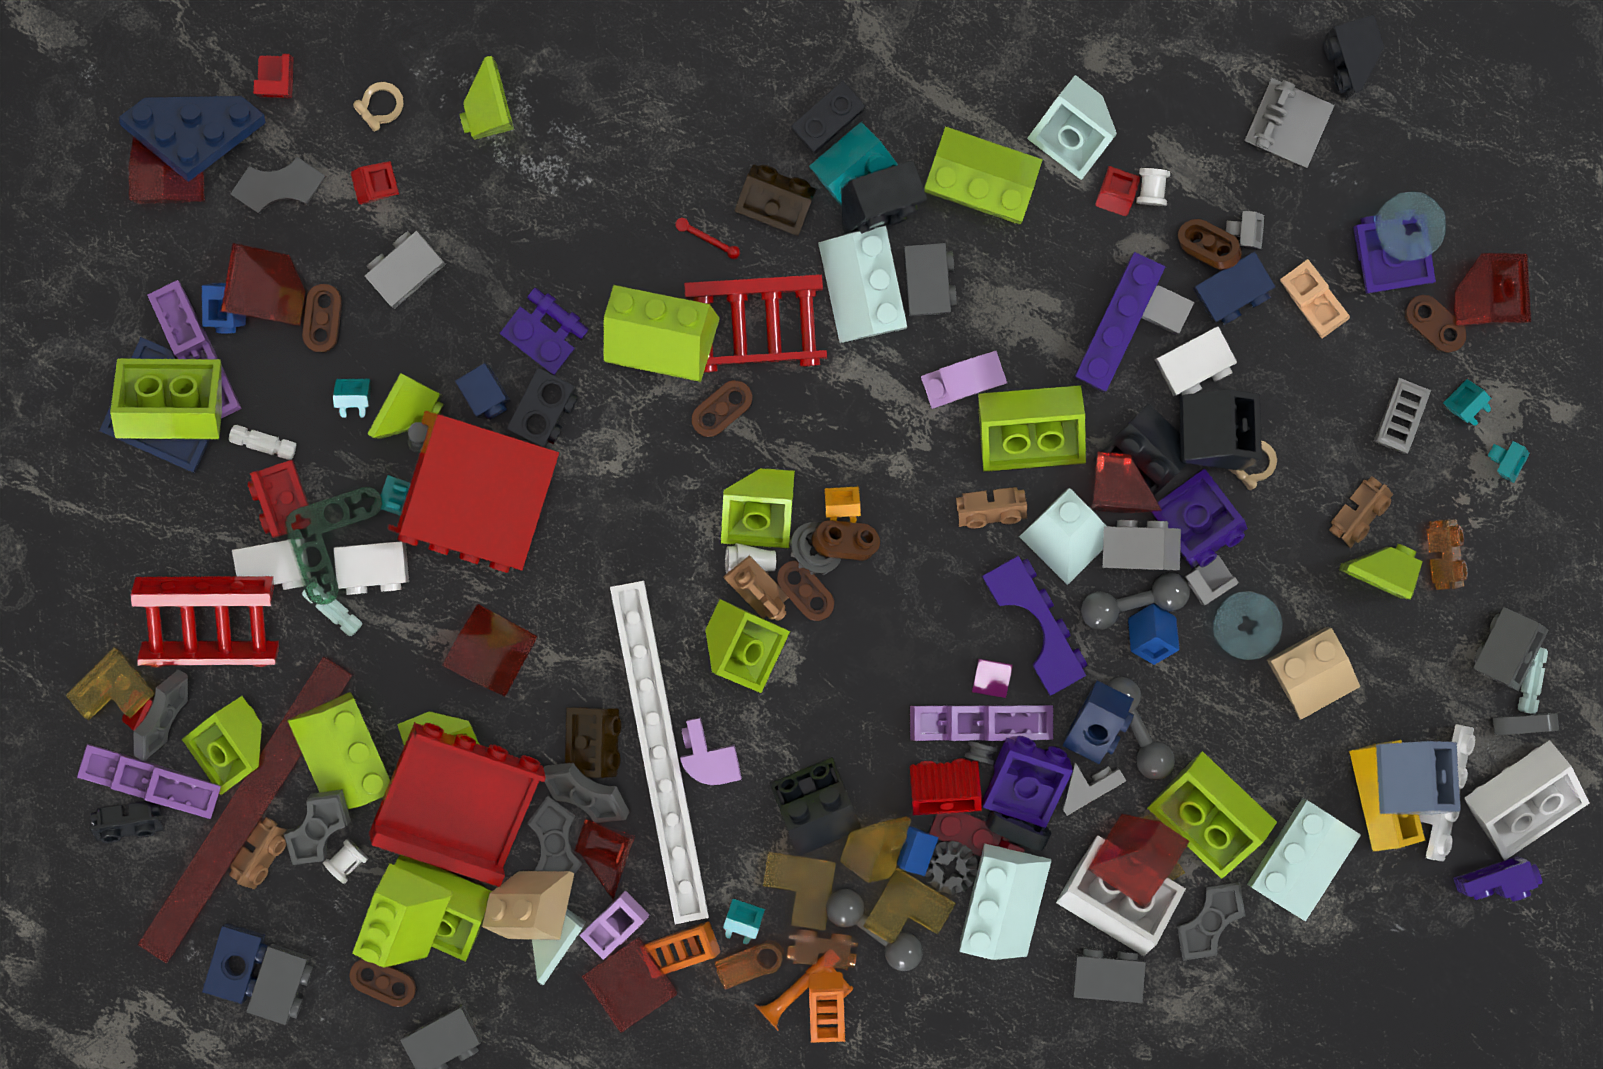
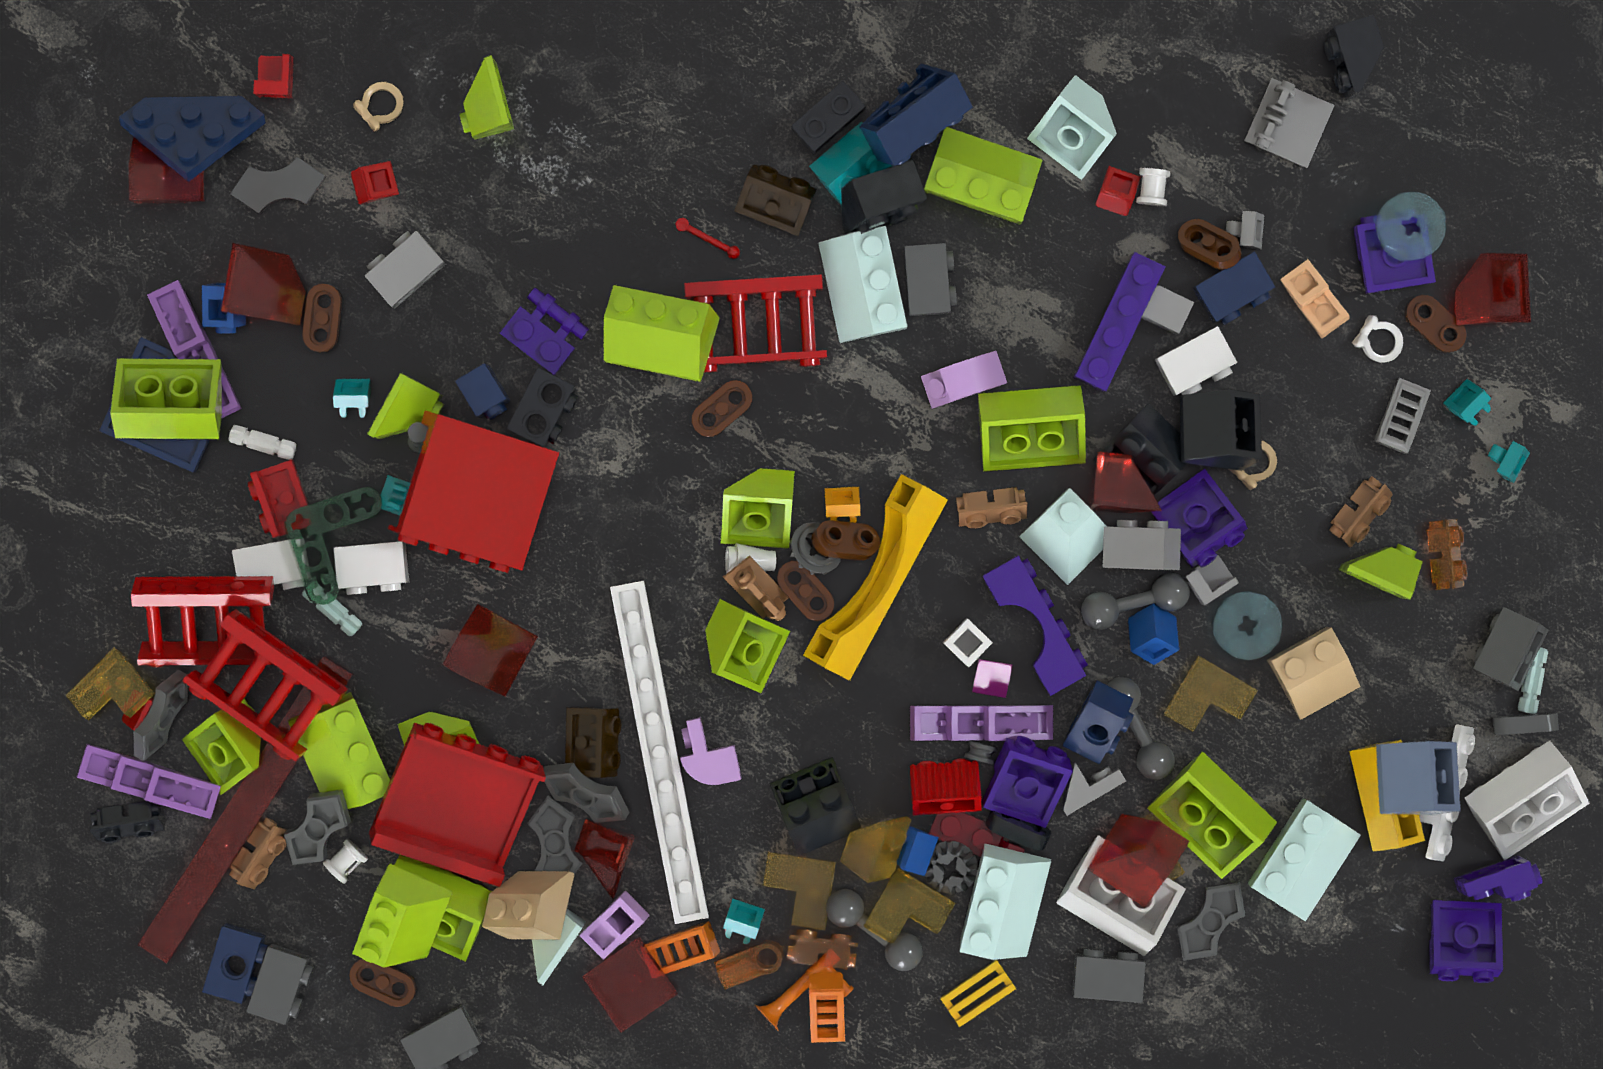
none -> red fence [183,609,348,761]
none -> yellow arch [803,474,948,681]
none -> dark blue wedge [859,63,973,166]
none -> yellow tile [940,960,1016,1027]
none -> white brick [943,618,993,667]
none -> clear yellow tile [1163,655,1258,732]
none -> white piece [1352,315,1403,363]
none -> dark purple plate [1429,900,1503,983]

